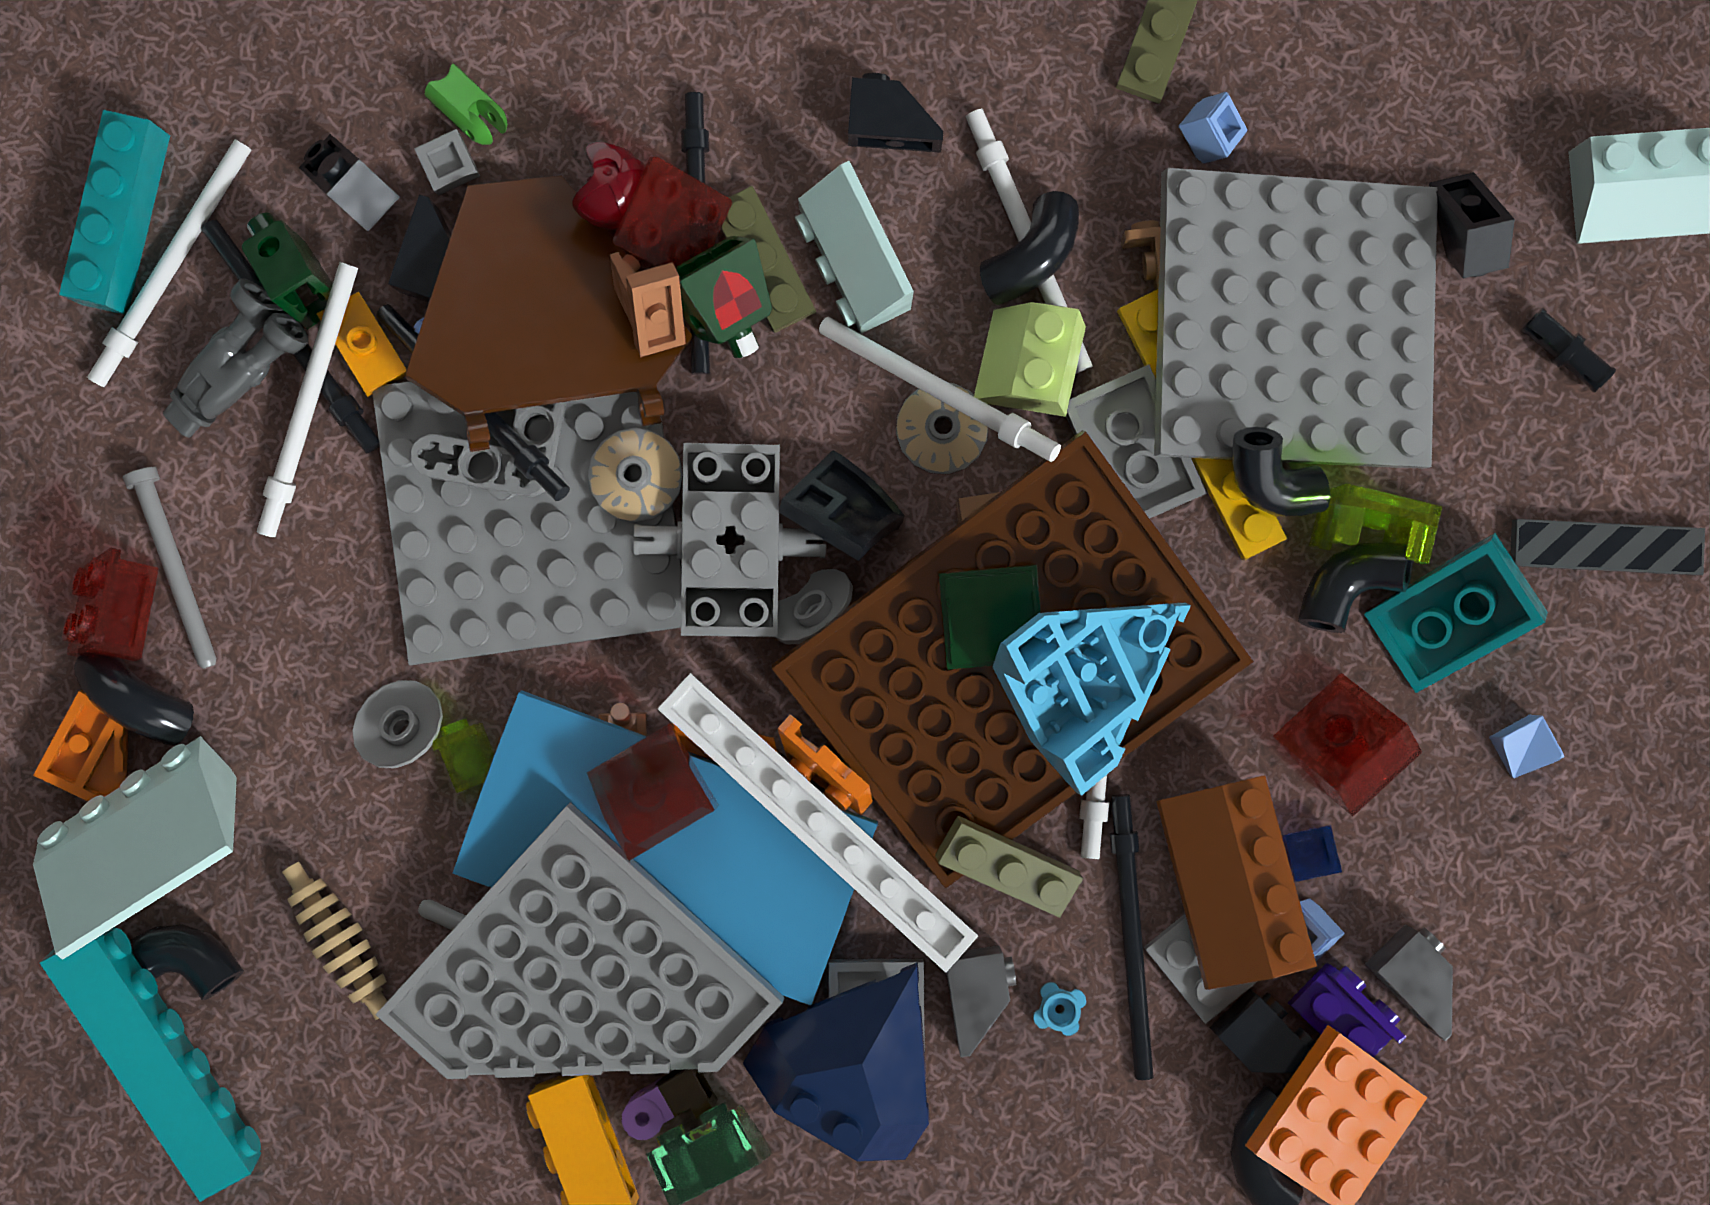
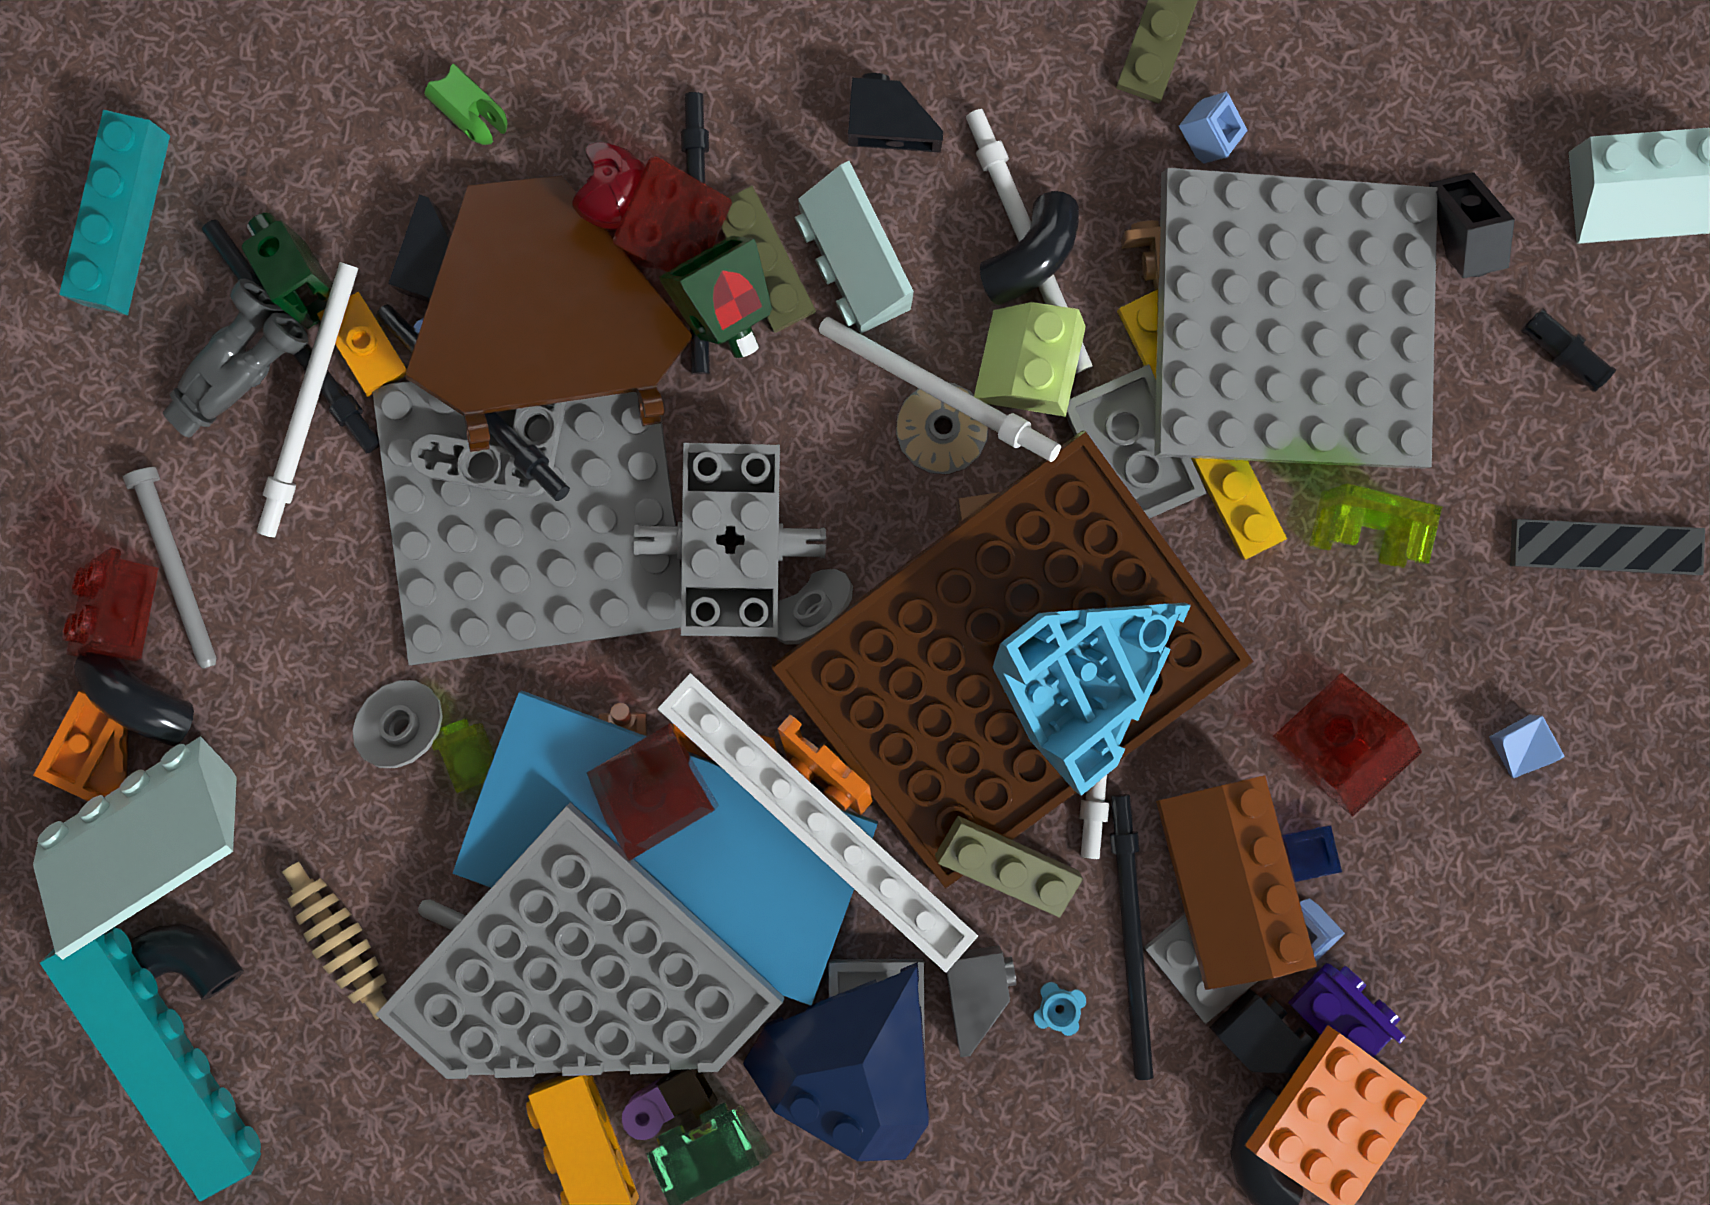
white bar [87,139,251,387] -> none
slope [299,134,400,231] -> none
light grey plate [414,129,480,196] -> none
tan dish [588,428,683,523] -> none
nougat piece [609,252,686,357] -> none
black plate [779,450,905,561] -> none
dark green piece [939,565,1041,670] -> none
black cylinder [1232,427,1330,516] -> none
black cylinder [1298,542,1414,633] -> none
teal slope [1364,533,1548,693] -> none
flat silver slope [1365,925,1453,1041] -> none

